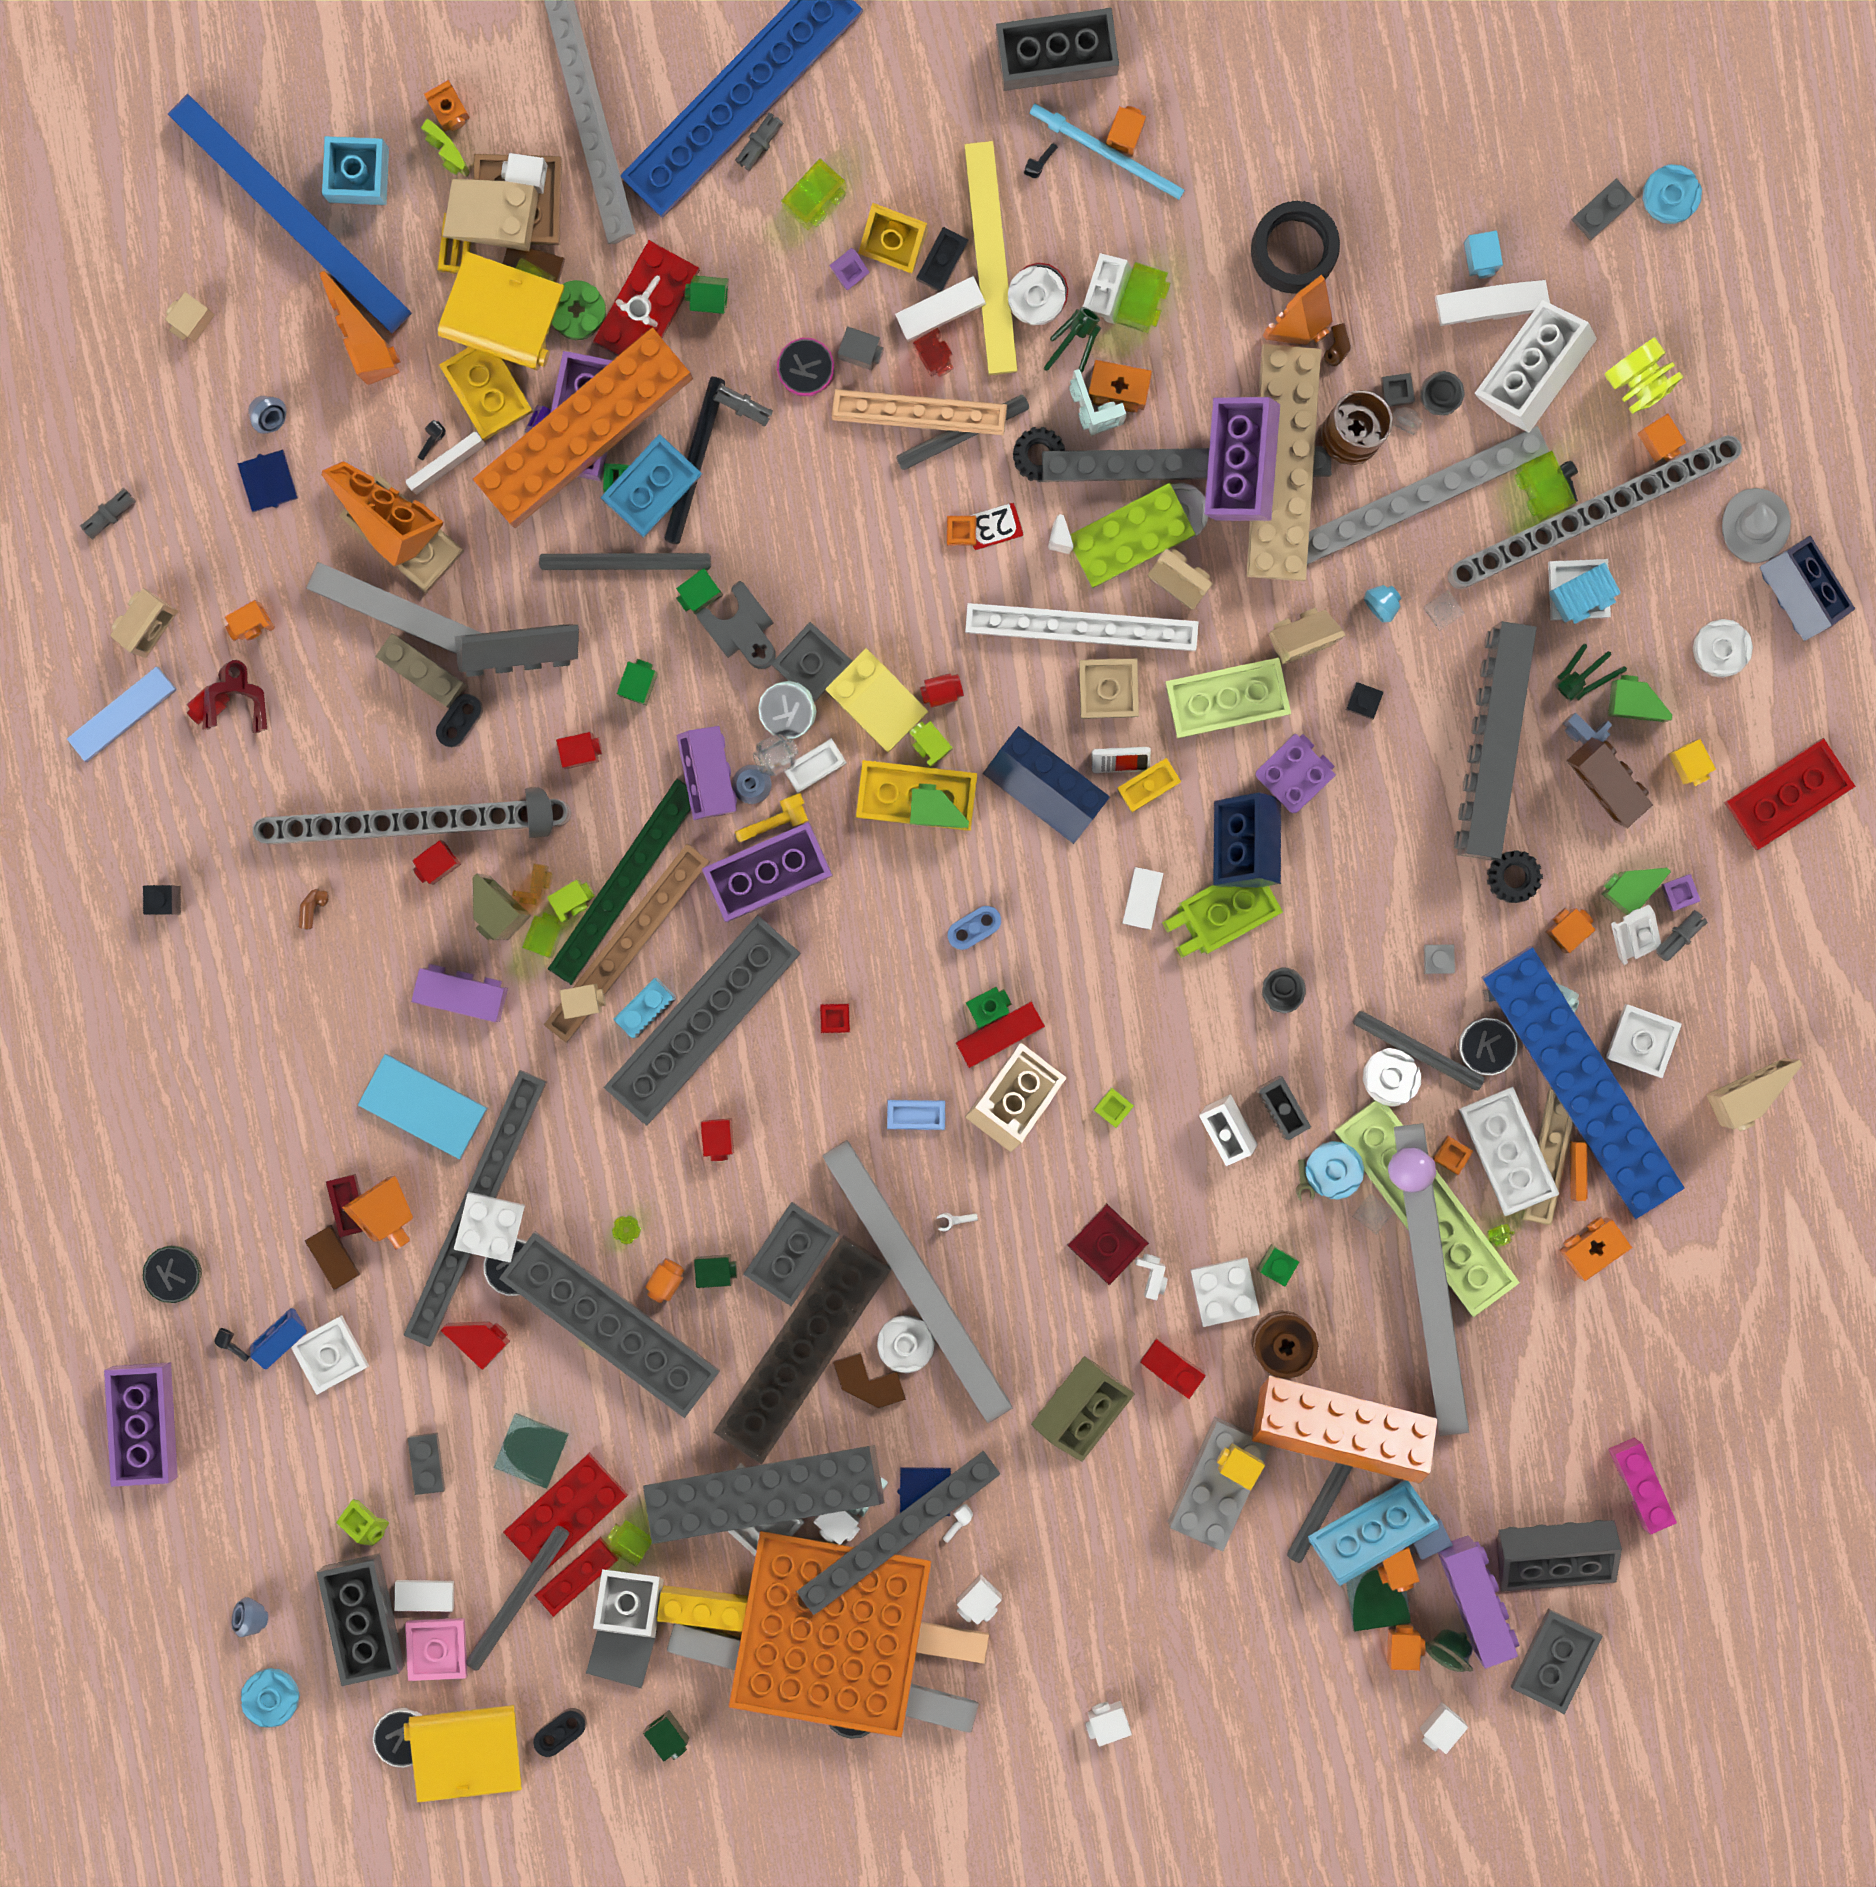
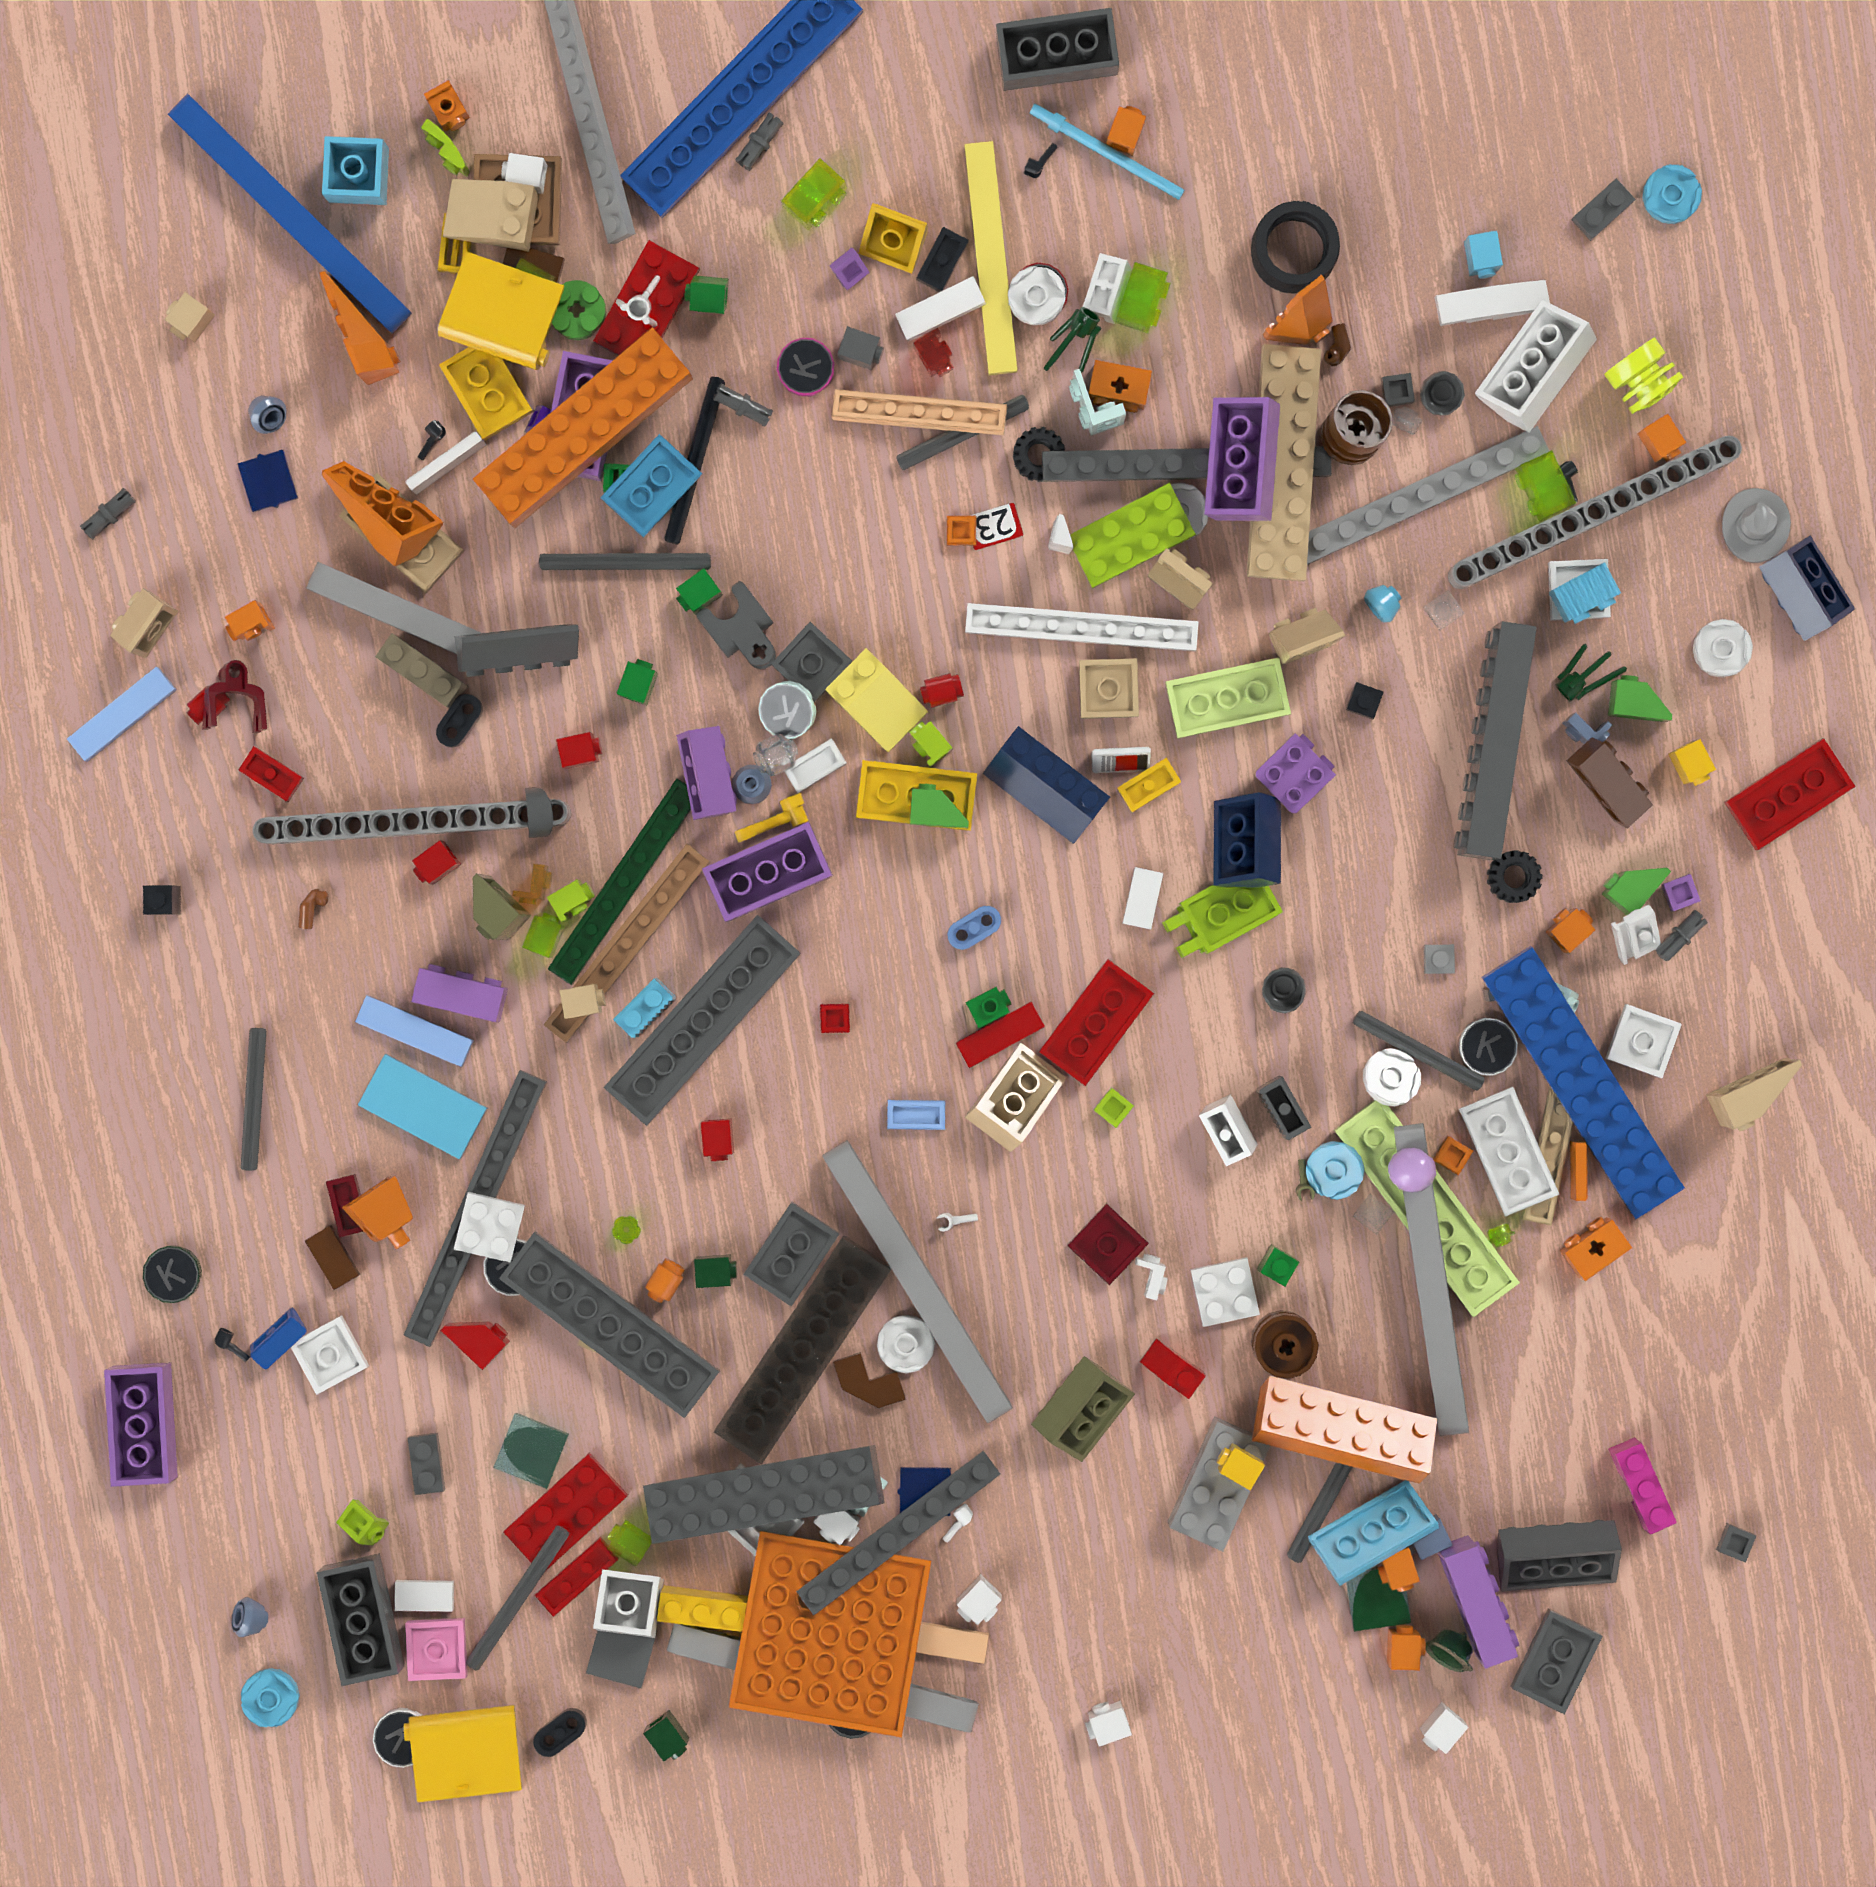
none -> red plate [238,746,304,802]
none -> dark grey axle [241,1028,267,1171]
none -> light blue tile [355,995,474,1067]
none -> red plate [1039,959,1155,1086]
none -> dark grey plate [1716,1523,1756,1563]

